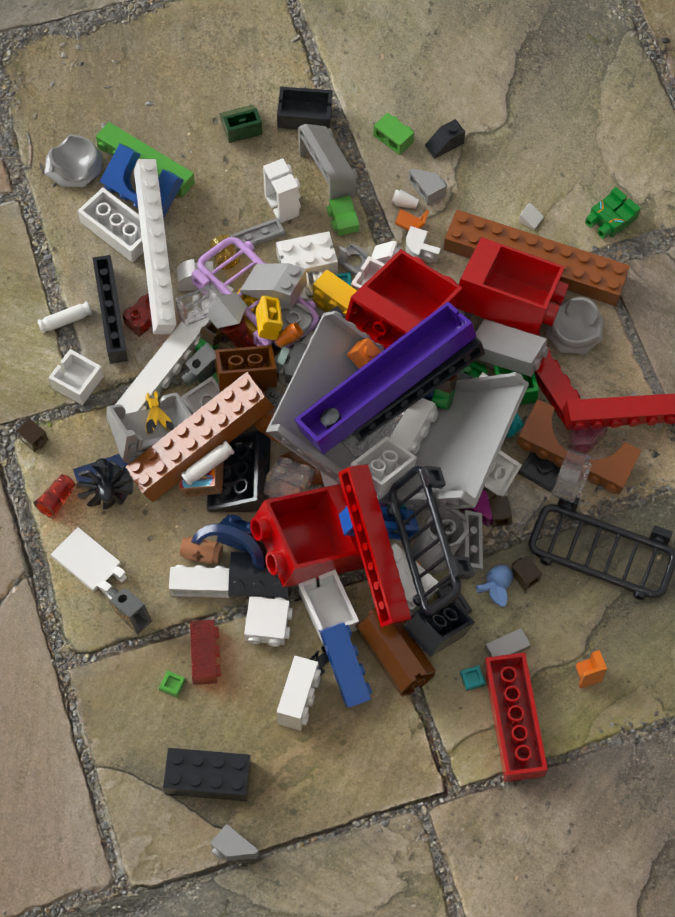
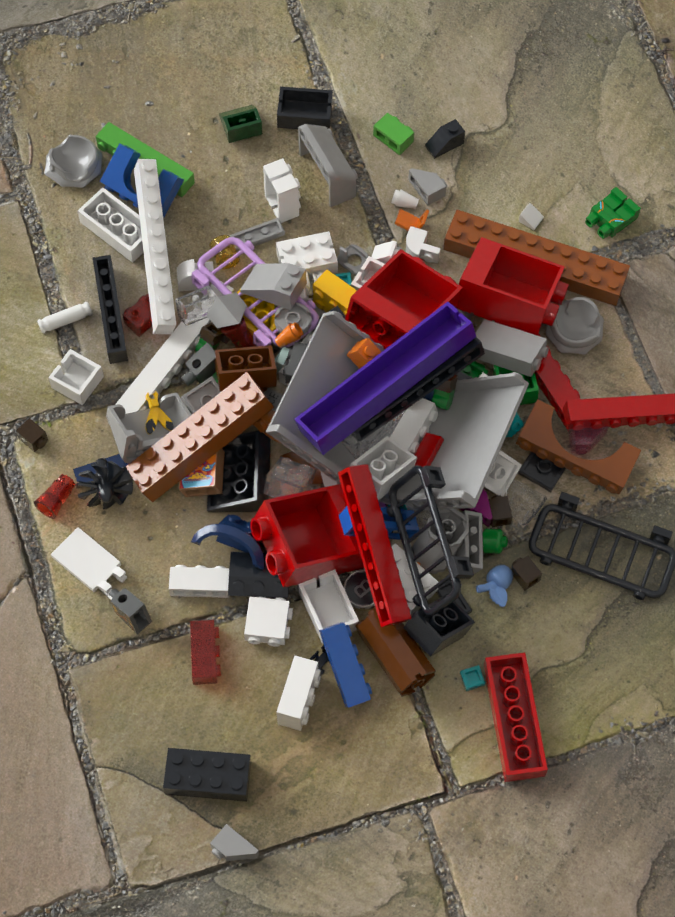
bright green tile [159,670,186,698] -> none
nougat piece [180,536,223,565] -> none
white axle [181,441,234,485] -> none
yellow brick [255,296,283,340] -> none
black tile [320,408,341,428] -> none
bright green brick [326,195,359,236] -> none
light grey tile [485,628,531,657] -> none
clear brick [552,449,592,503] -> none
orange panel [576,650,607,688] -> none
none -> black tile [344,570,375,609]
none -> red tile [414,432,444,467]
none -> green head [482,528,508,554]

